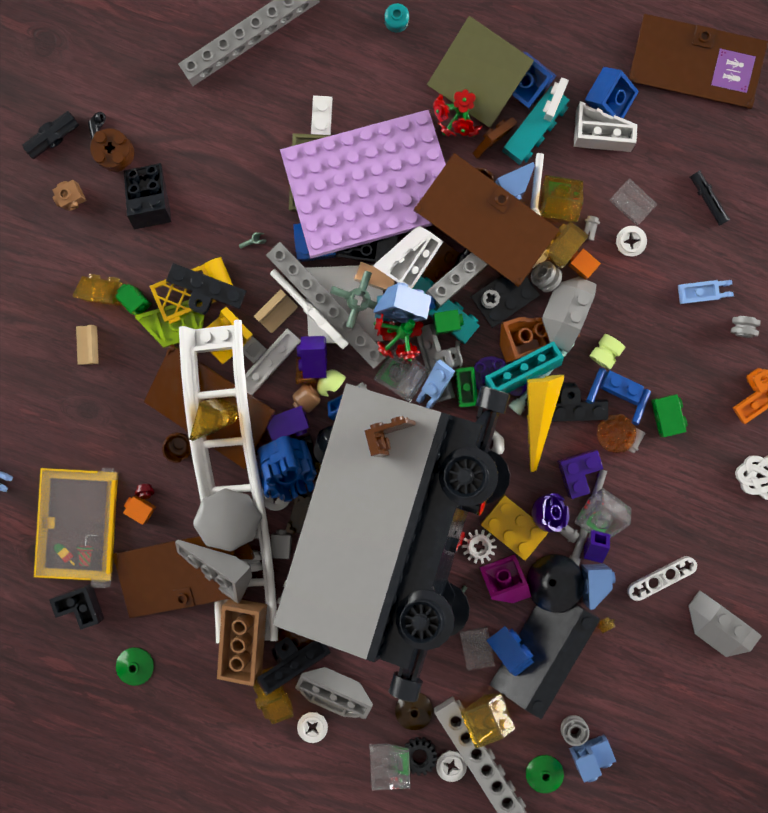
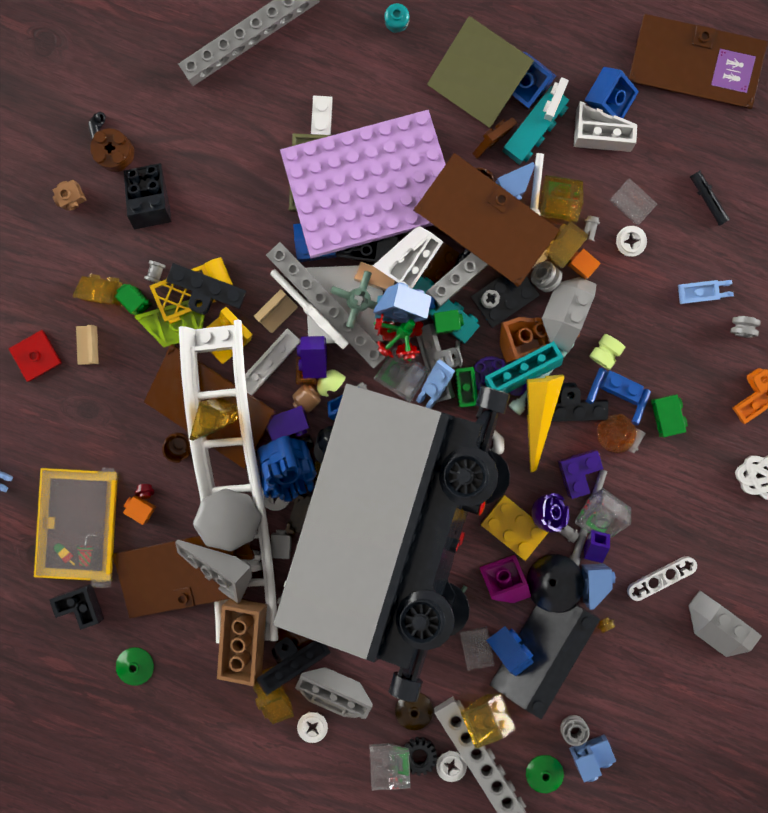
black piece [22,111,79,159] -> none
sand green hand [239,232,267,249] -> none
light grey plate [243,337,267,364] -> none
reddish brown bracket [364,416,416,457] -> none
red plant [433,89,483,137] -> none
white gear [462,530,497,564] -> none
none -> red plate [8,330,62,382]
none -> light grey bush [144,260,166,283]

